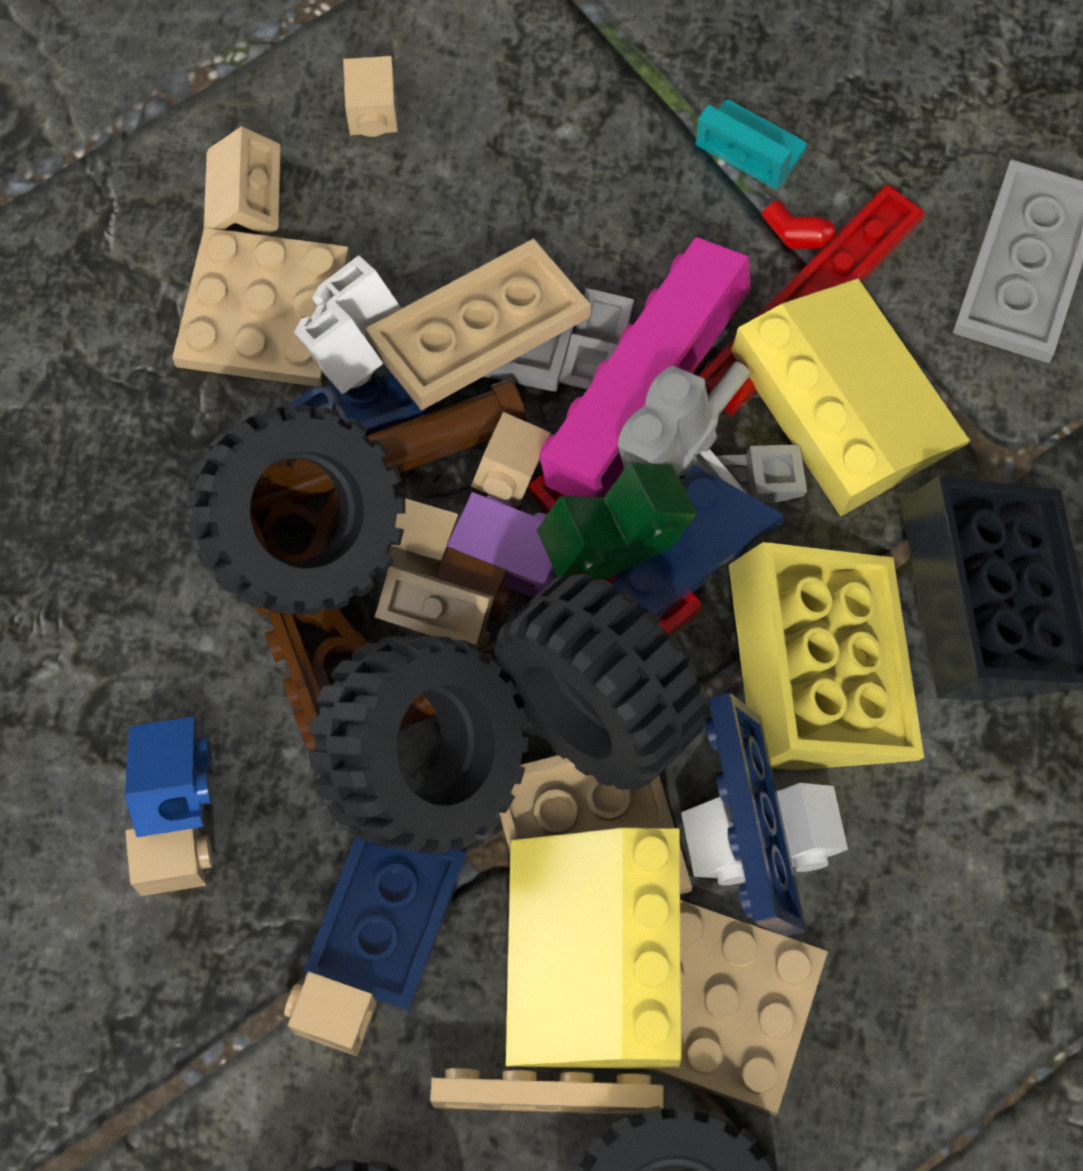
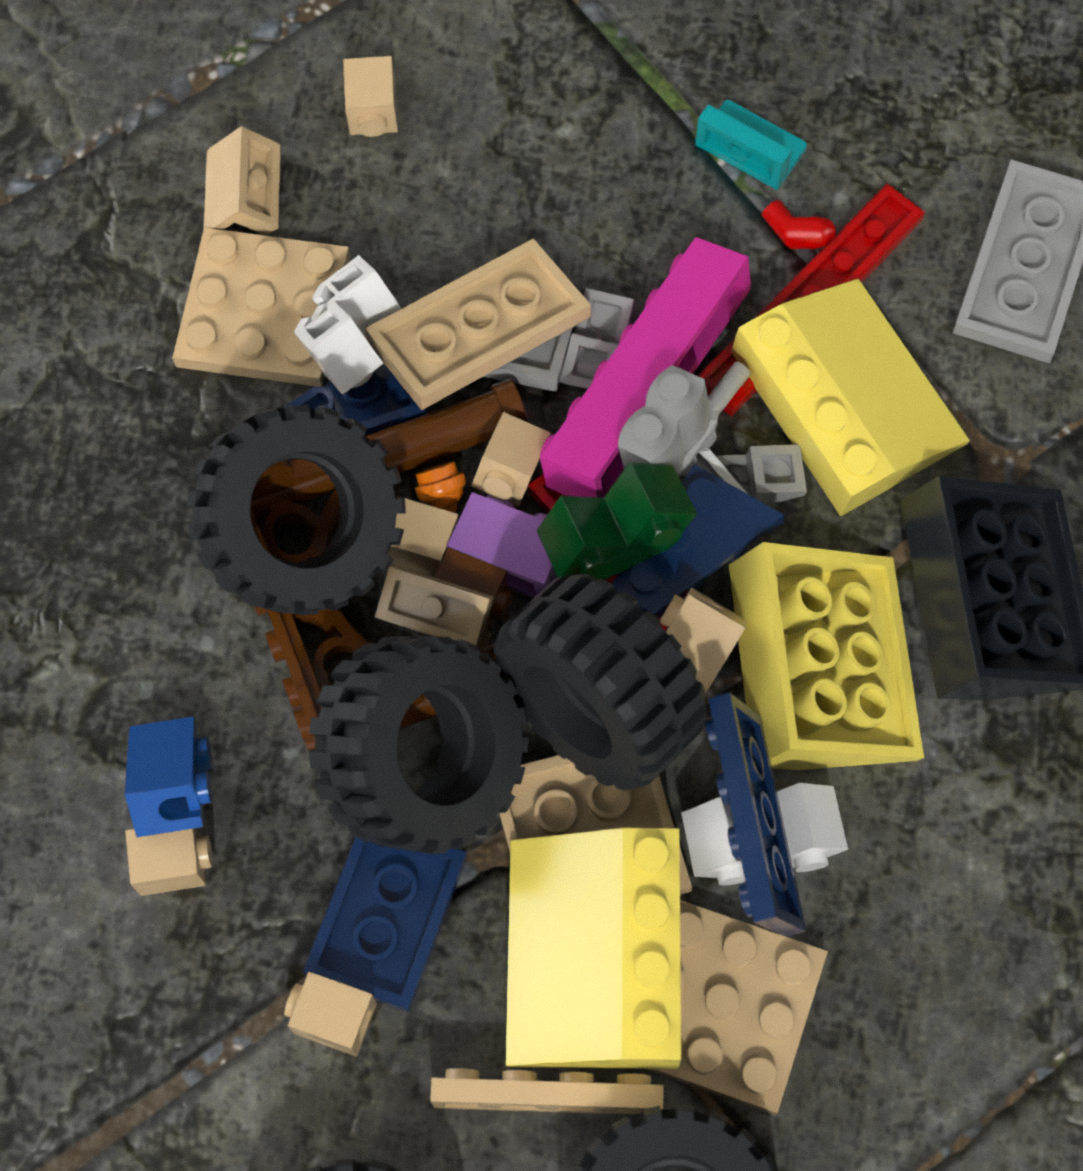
none -> orange plate [415,461,466,513]
none -> tan brick [660,587,747,694]

